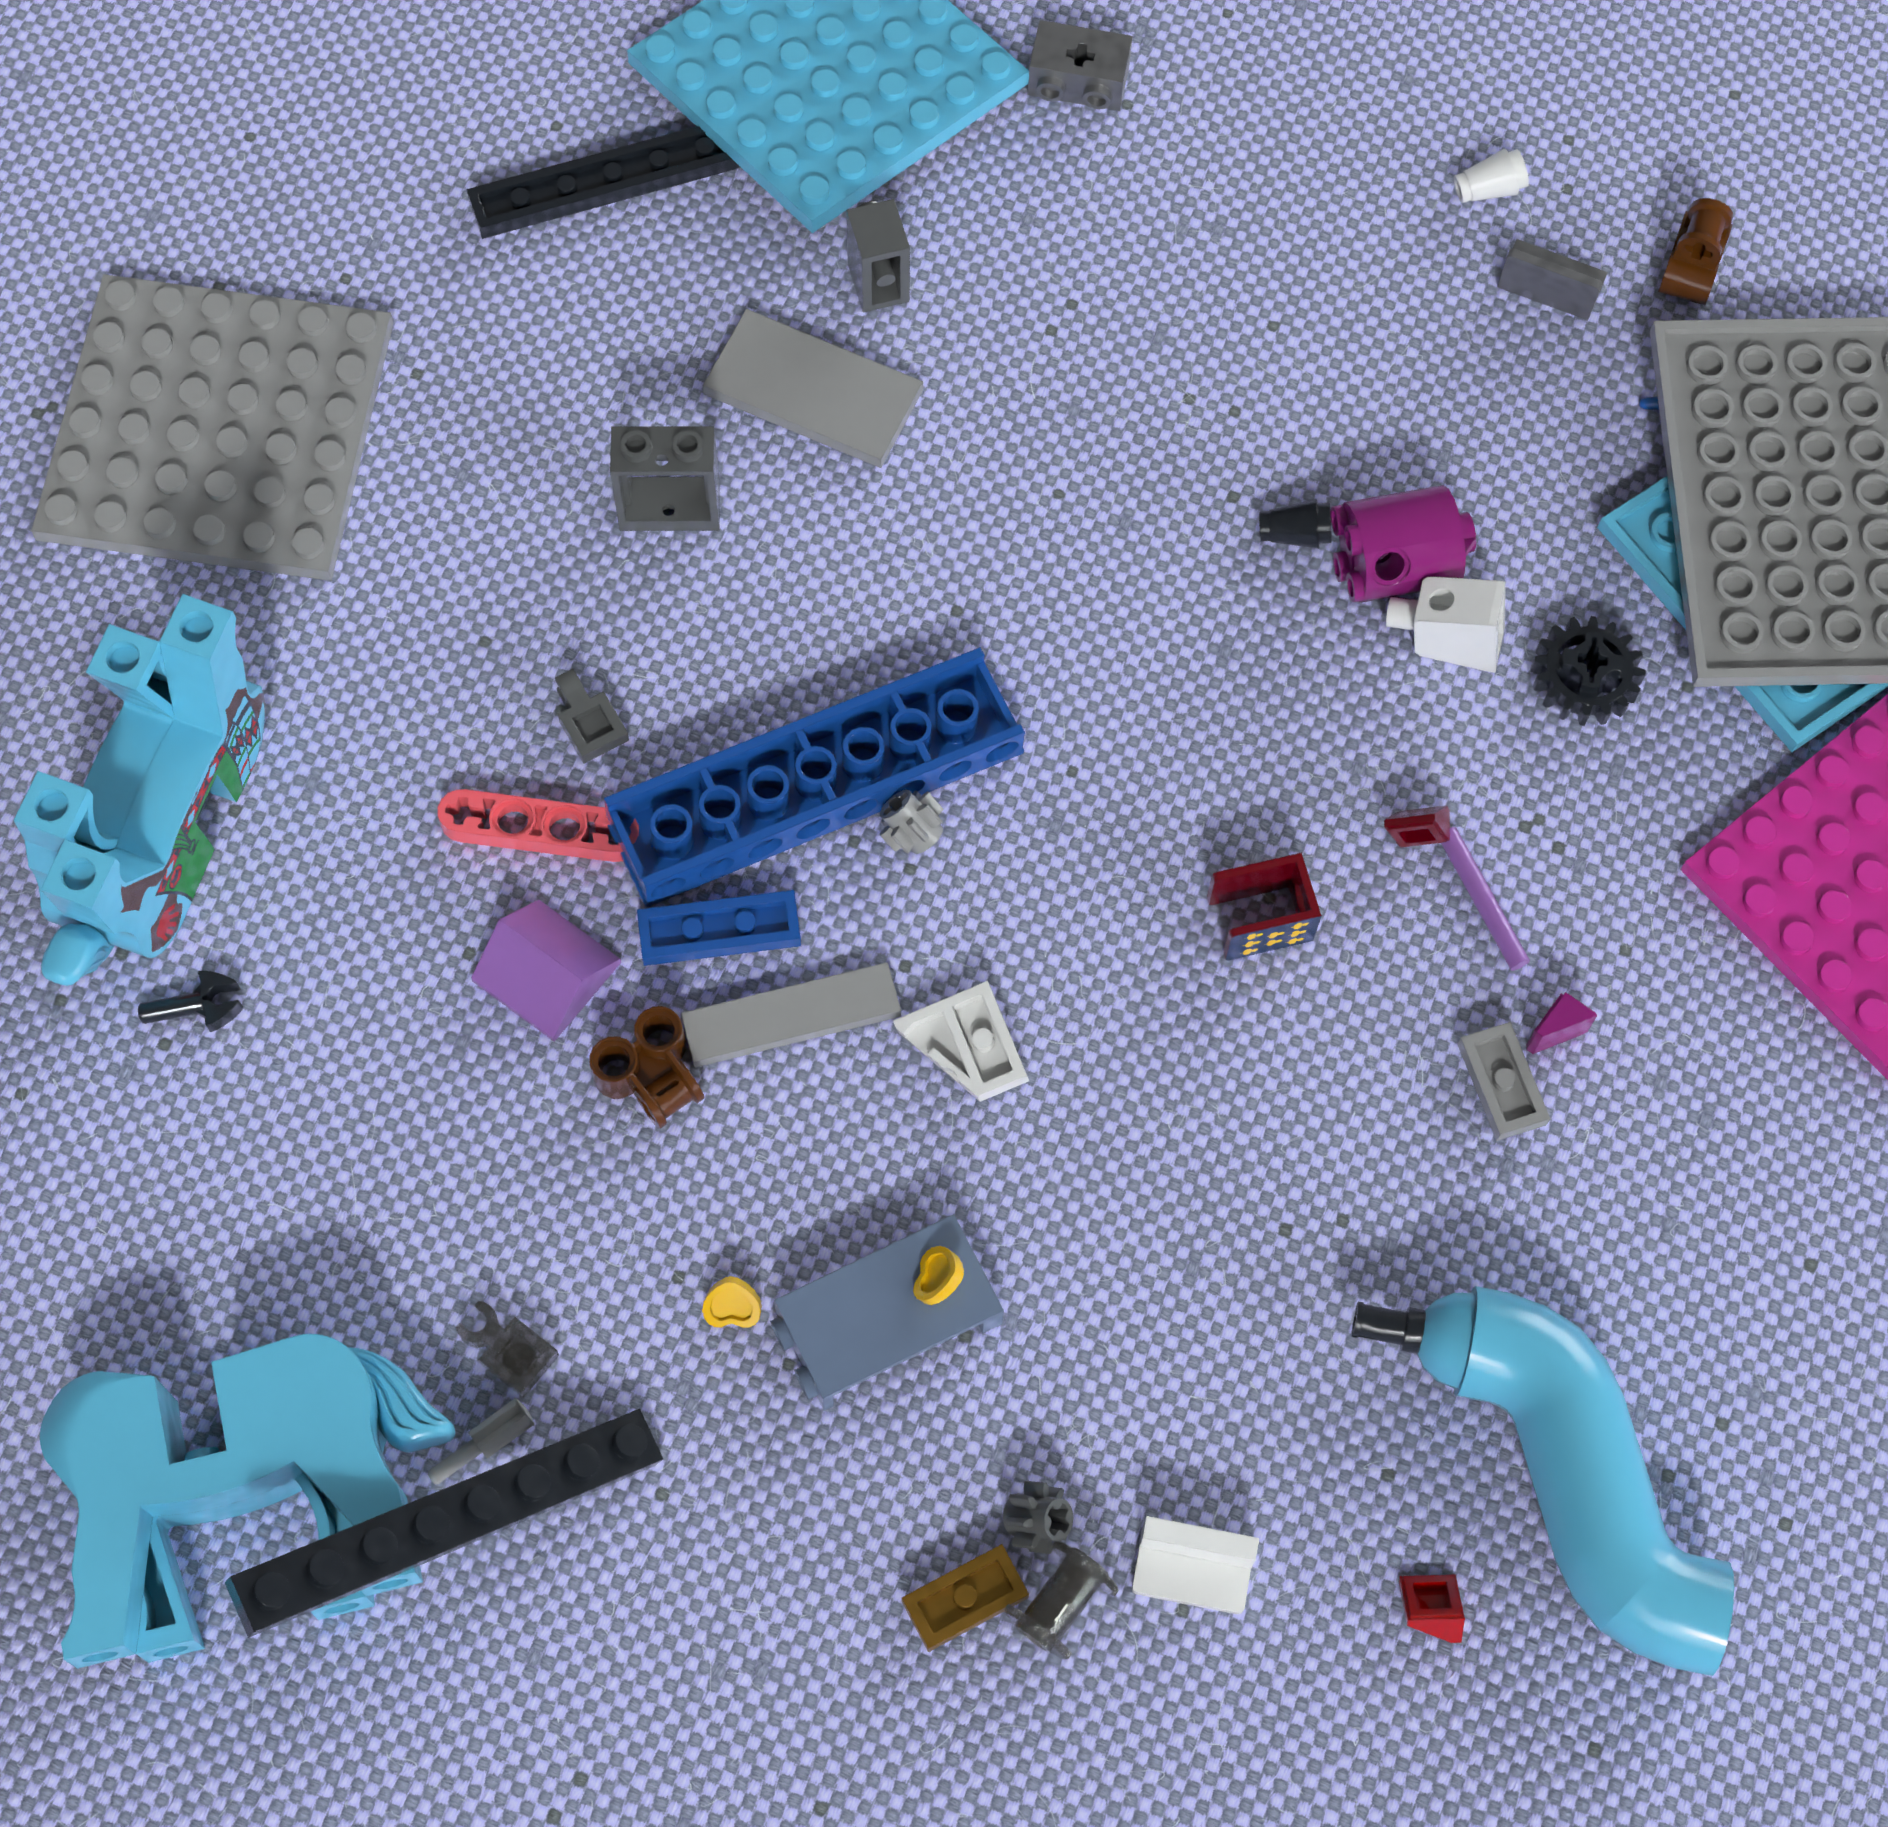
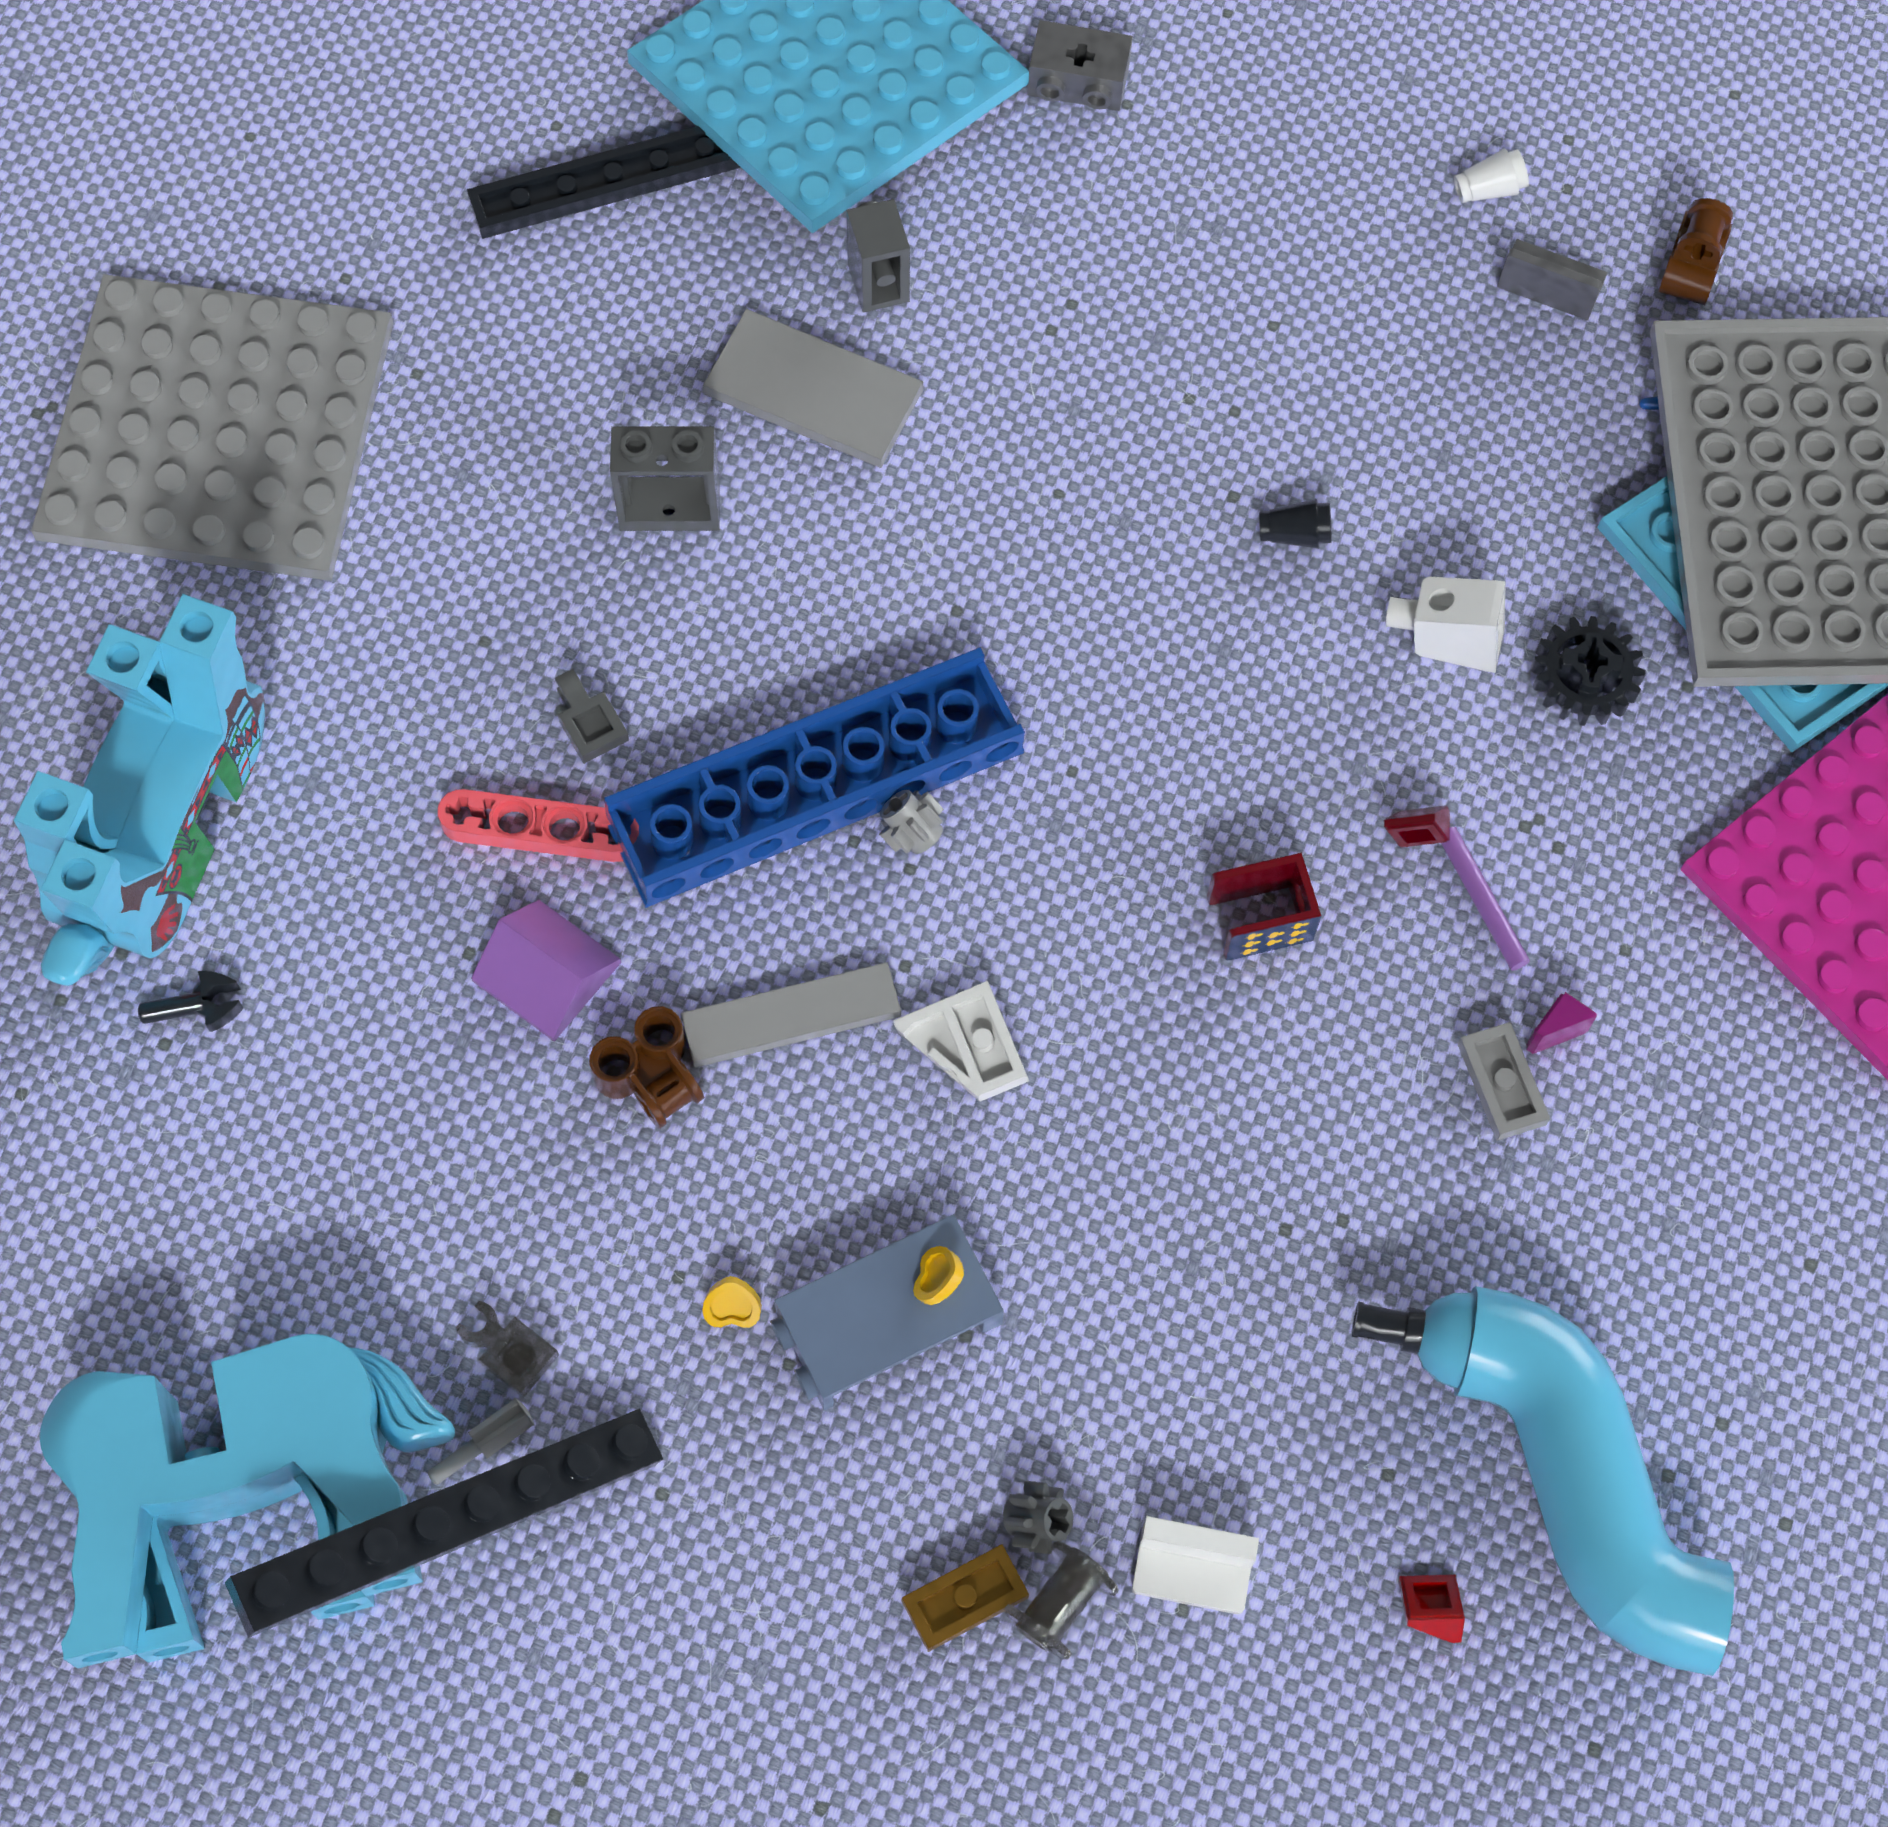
blue plate [637,890,801,966] -> none
magenta cylinder [1330,485,1476,603] -> none

